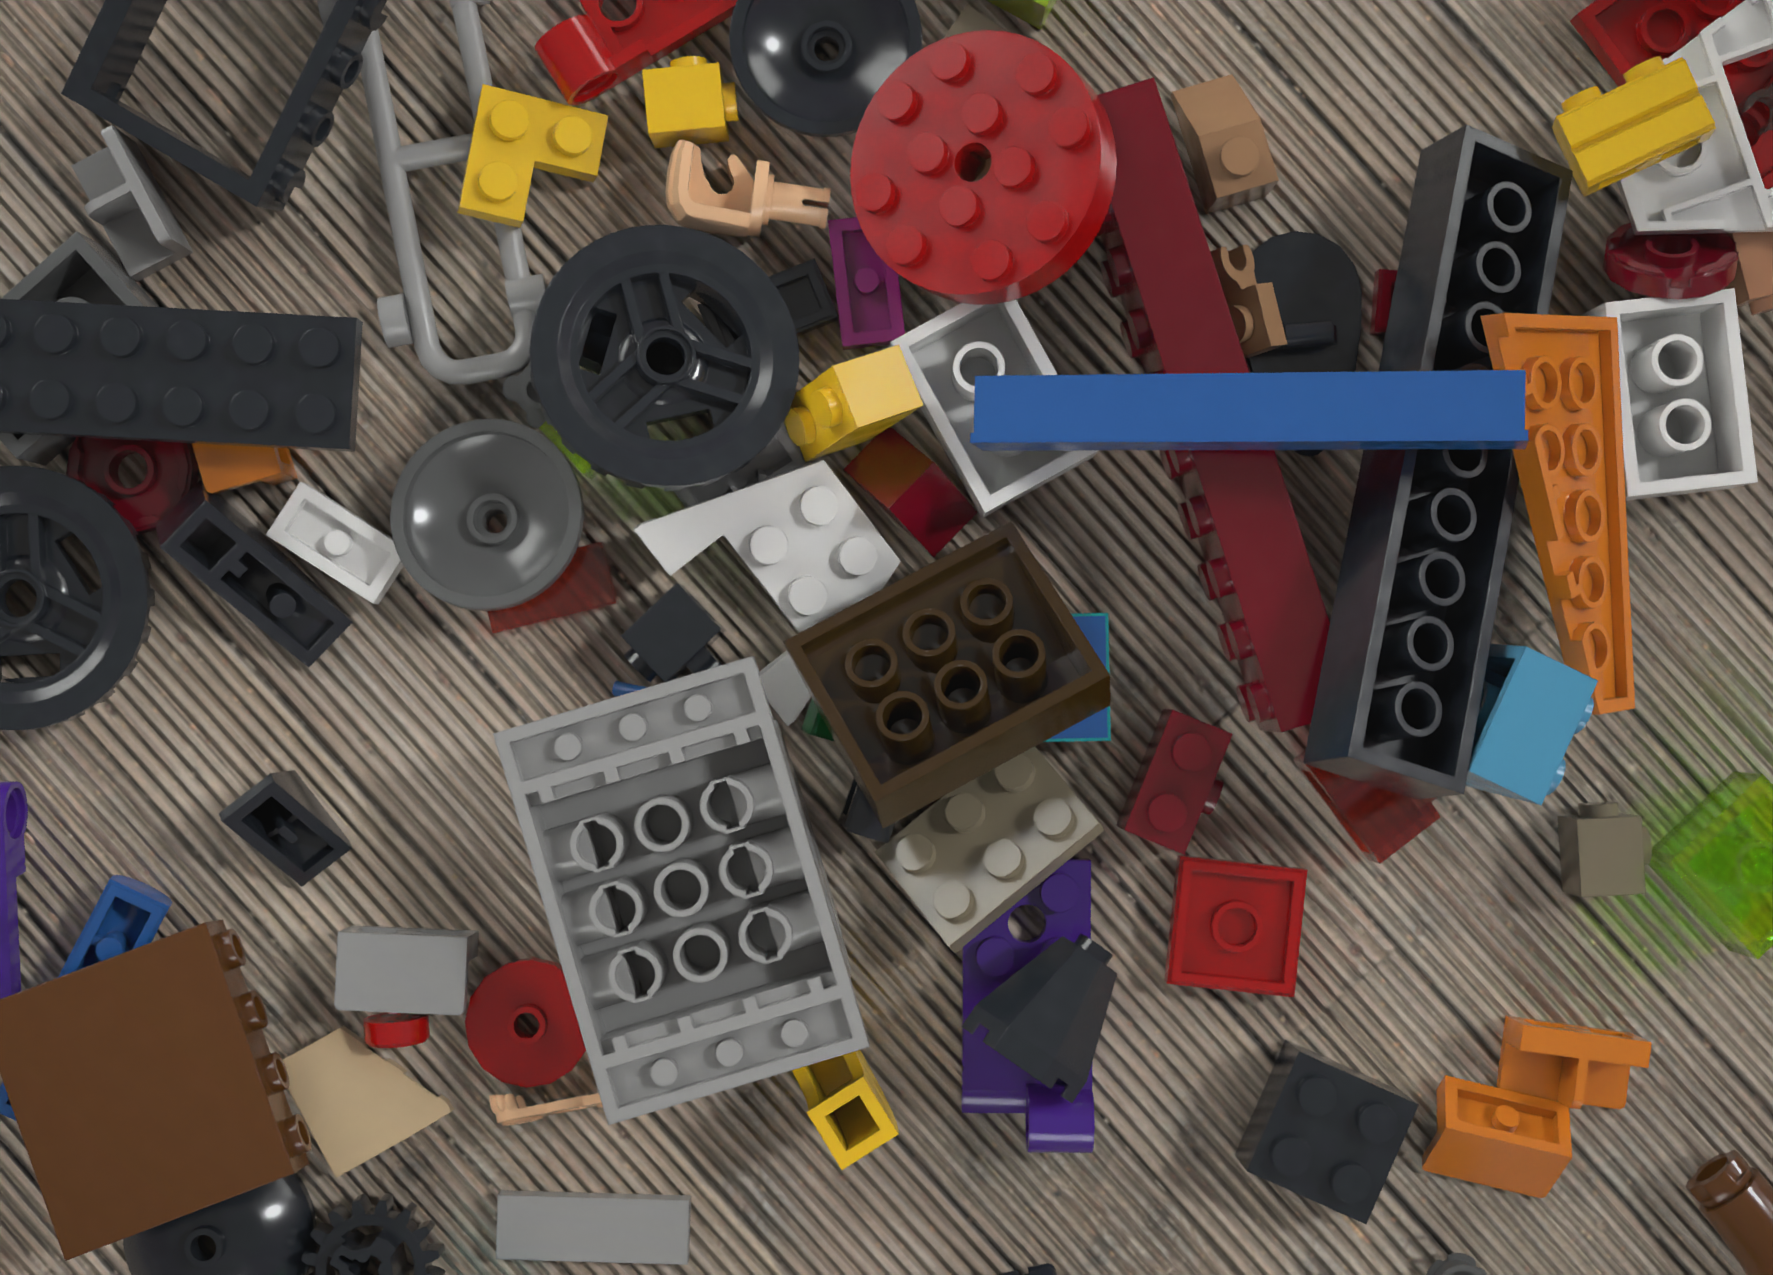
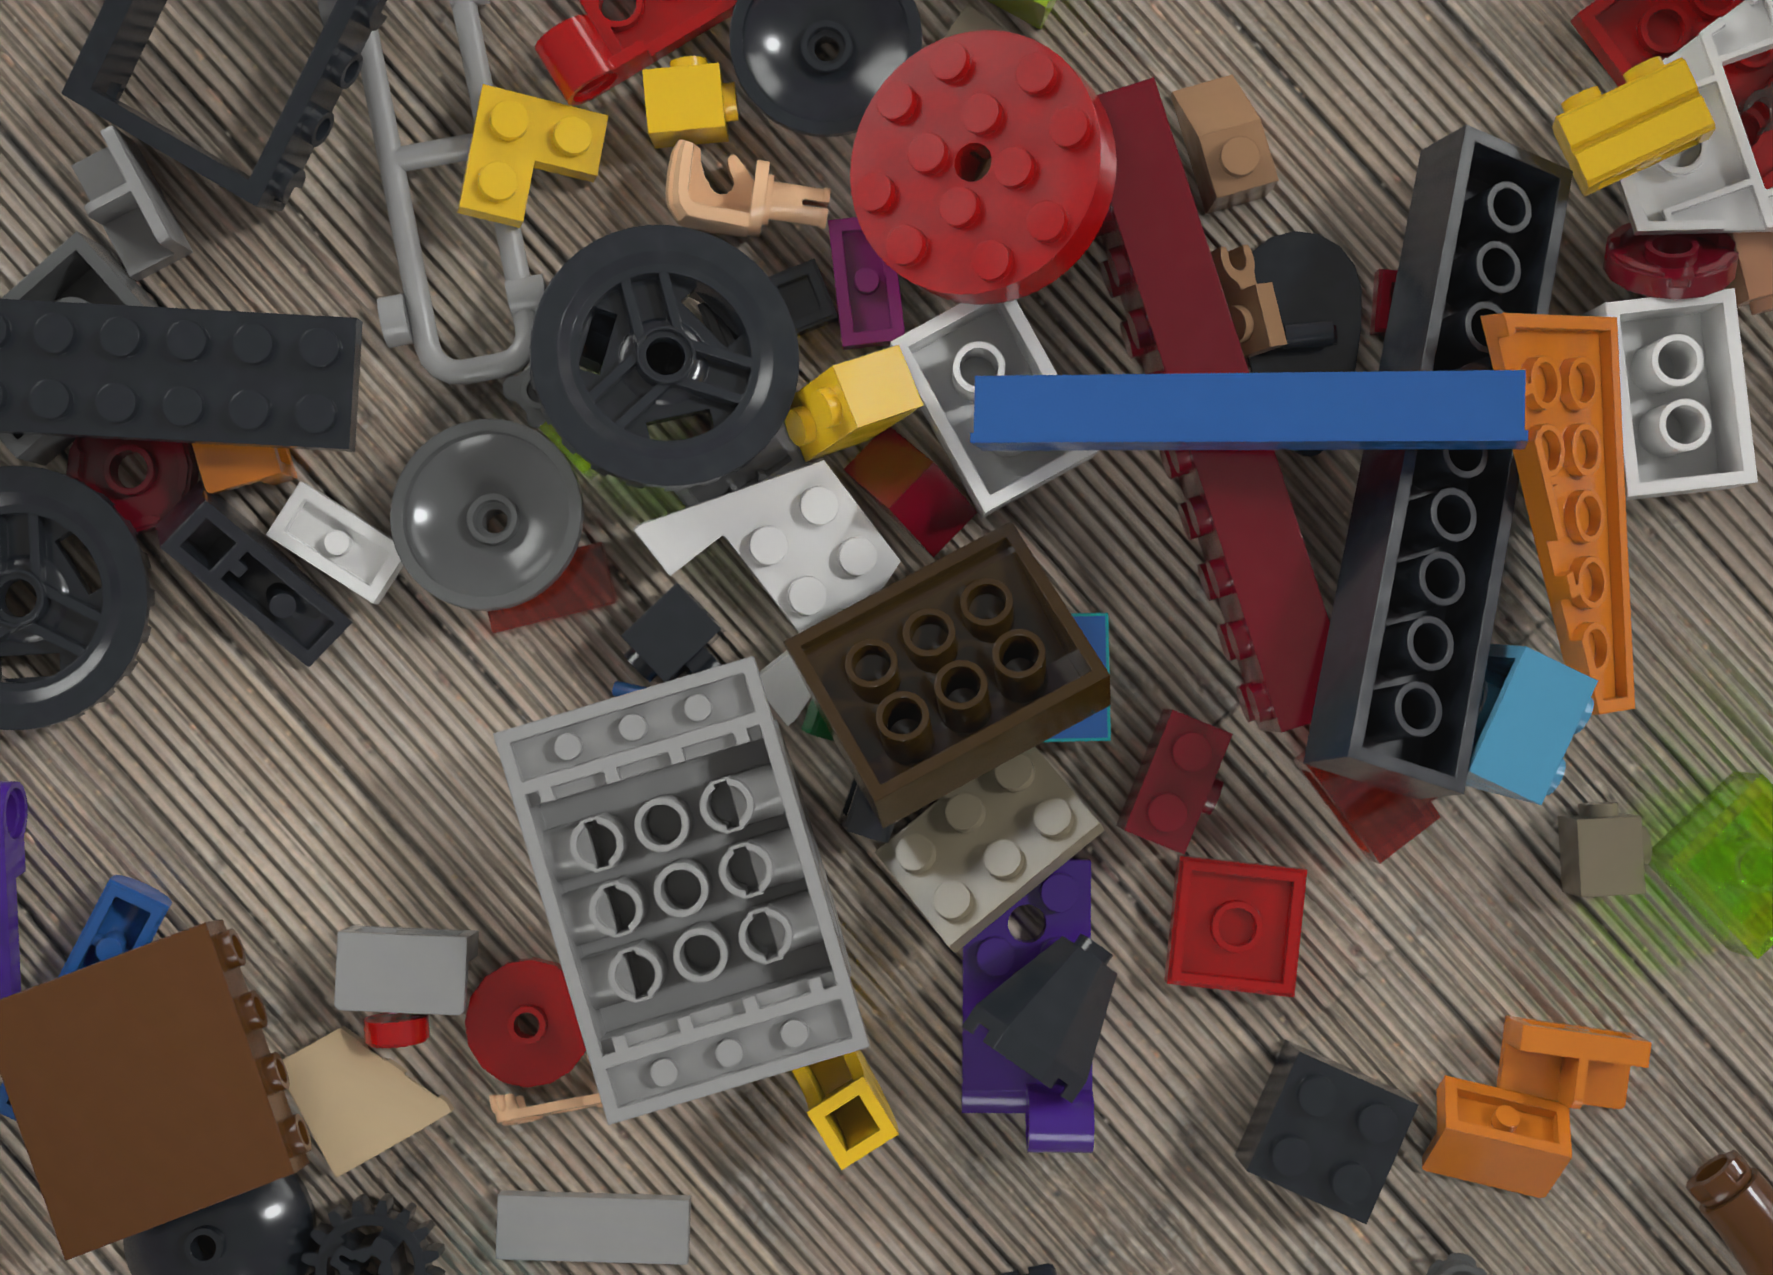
black slope [219,770,352,887] -> none

